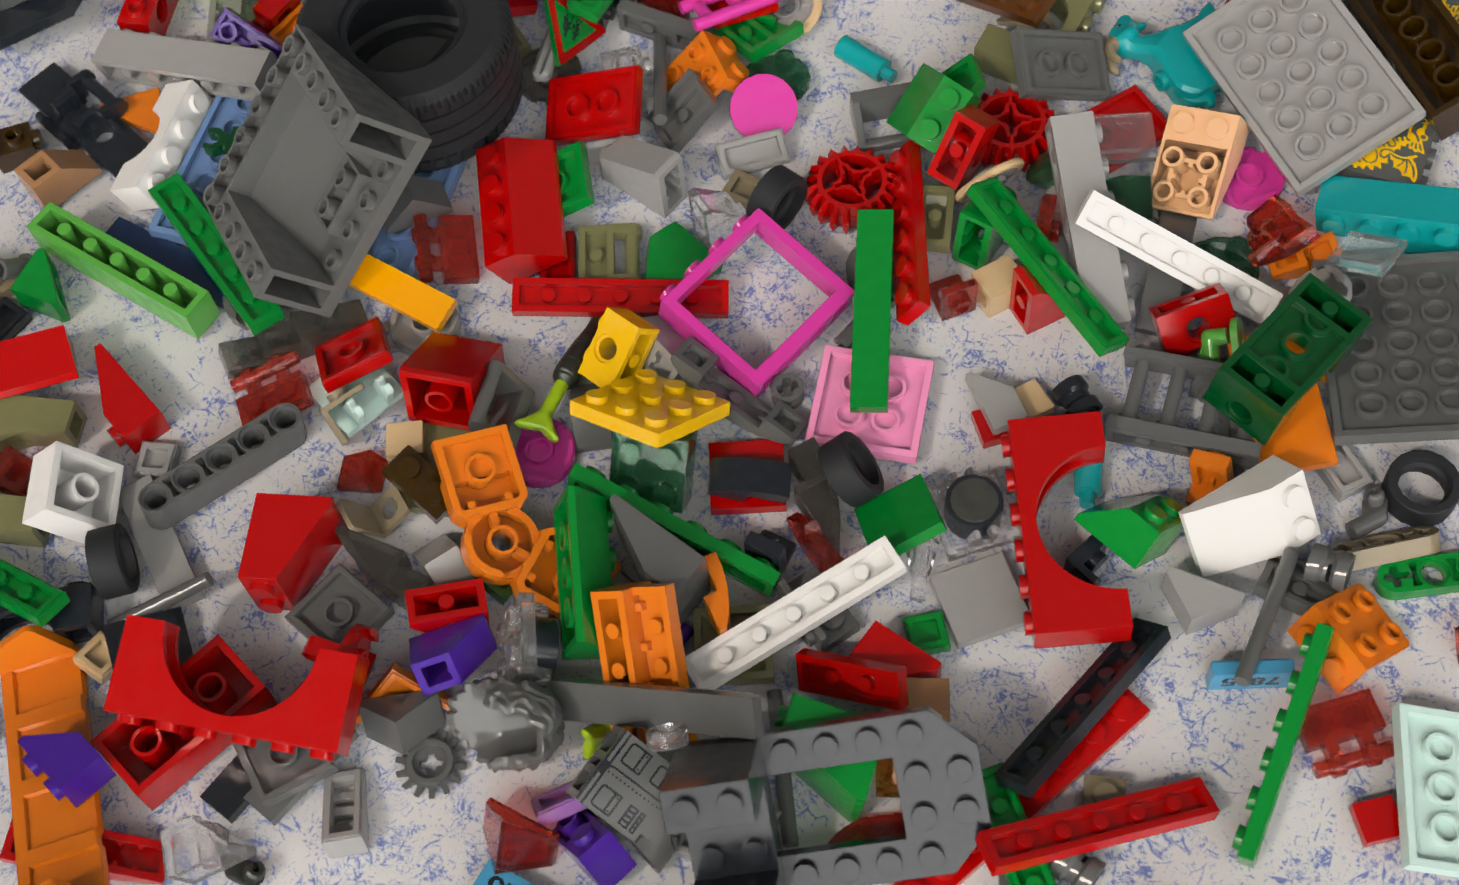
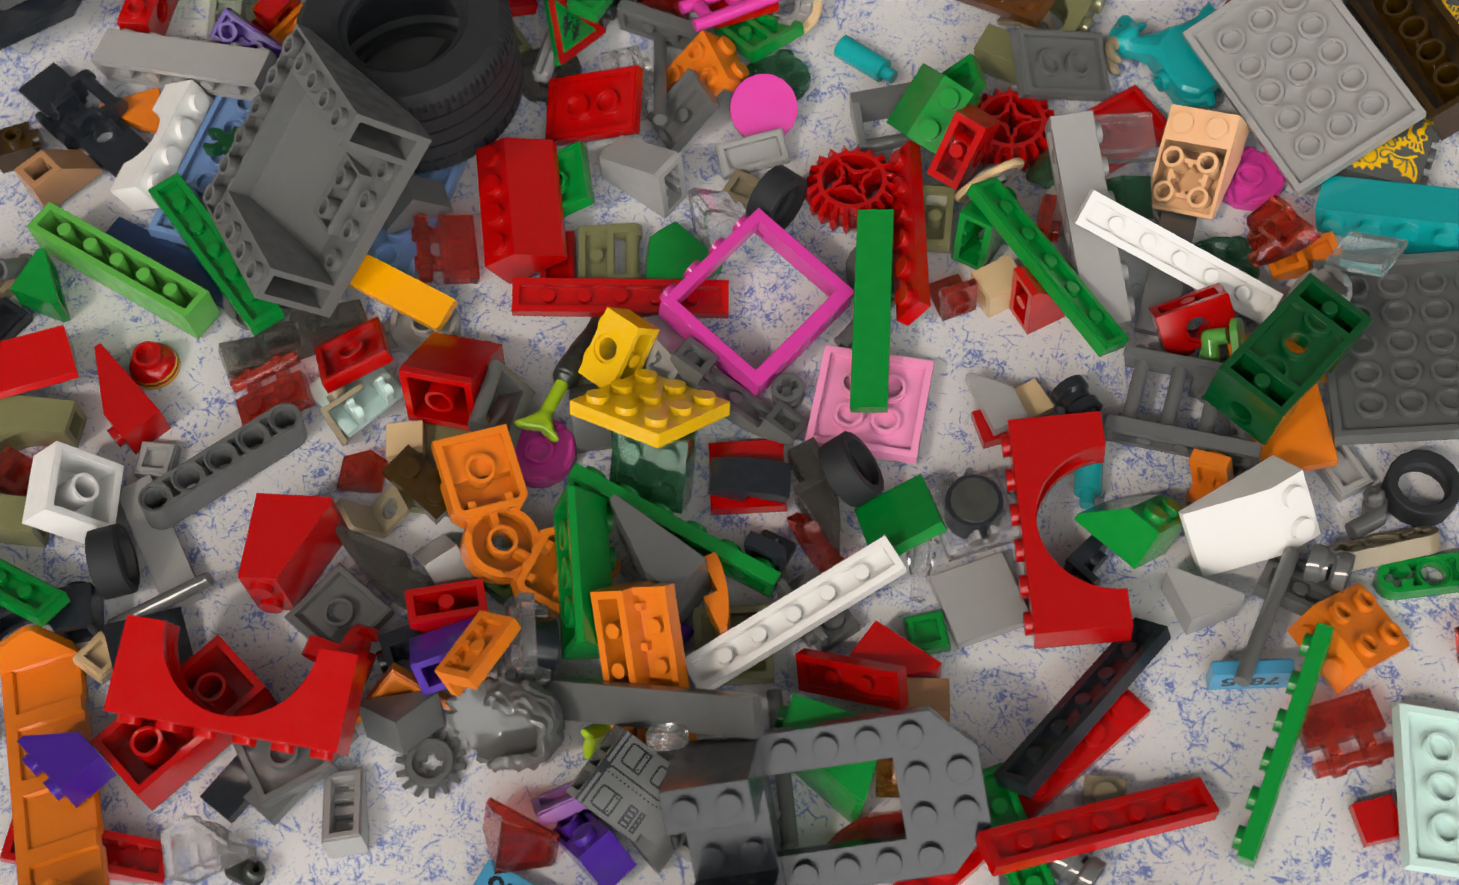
none -> red piece [128,341,181,390]
none -> black bracket [376,625,424,674]
none -> orange bracket [435,610,521,697]

